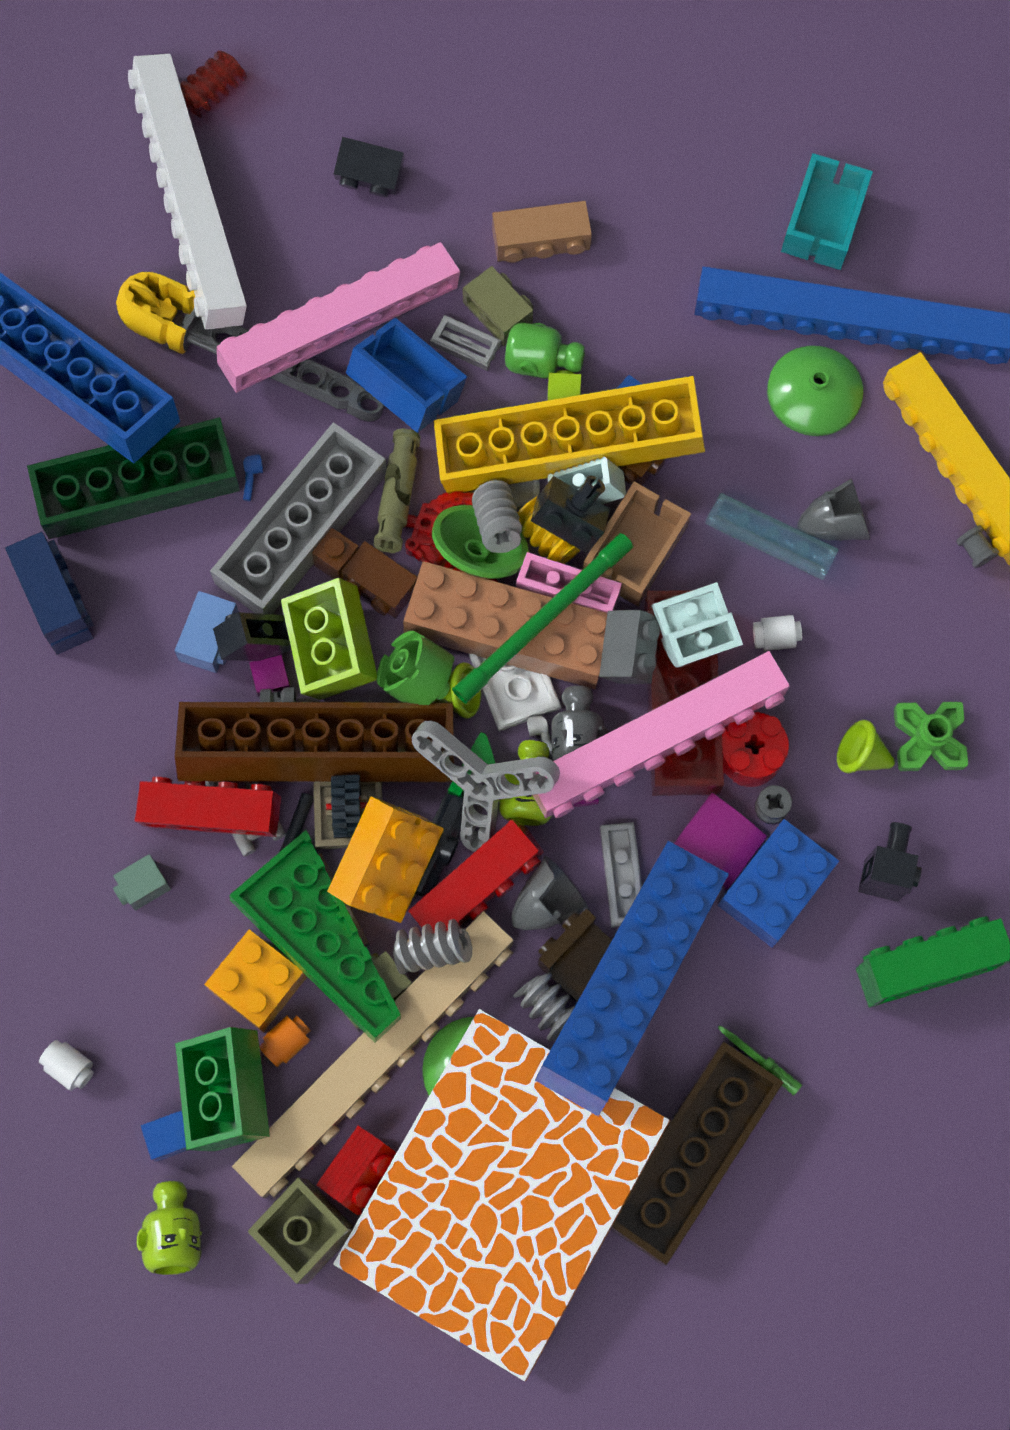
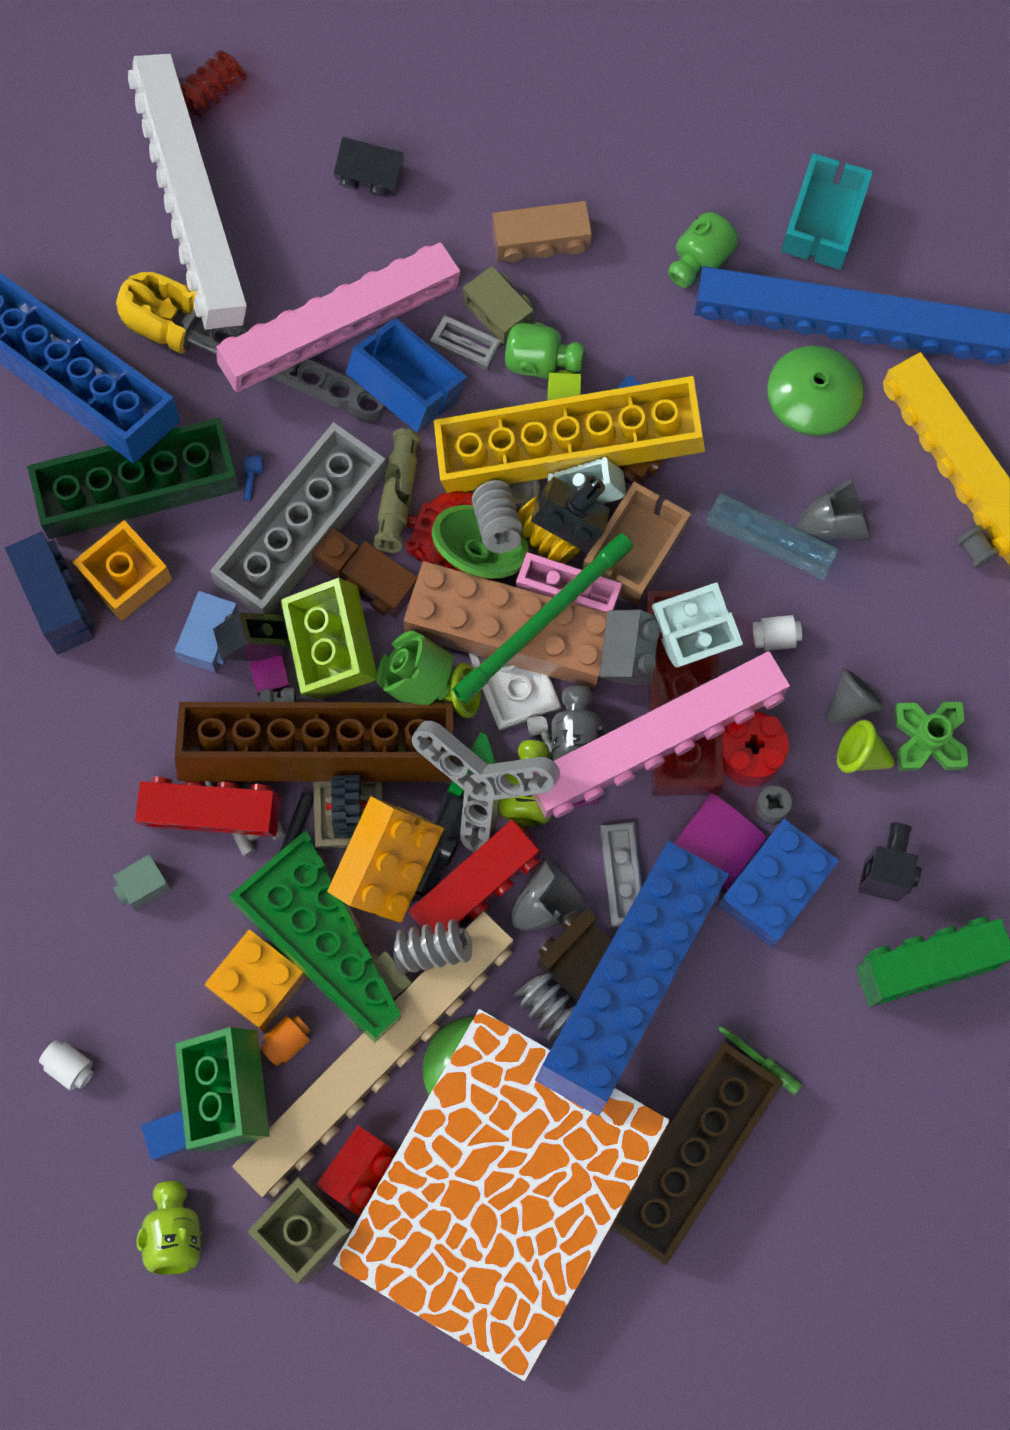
none -> light orange brick [72,520,172,622]
none -> bright green piece [668,212,739,288]
none -> dark grey hat [826,669,883,725]

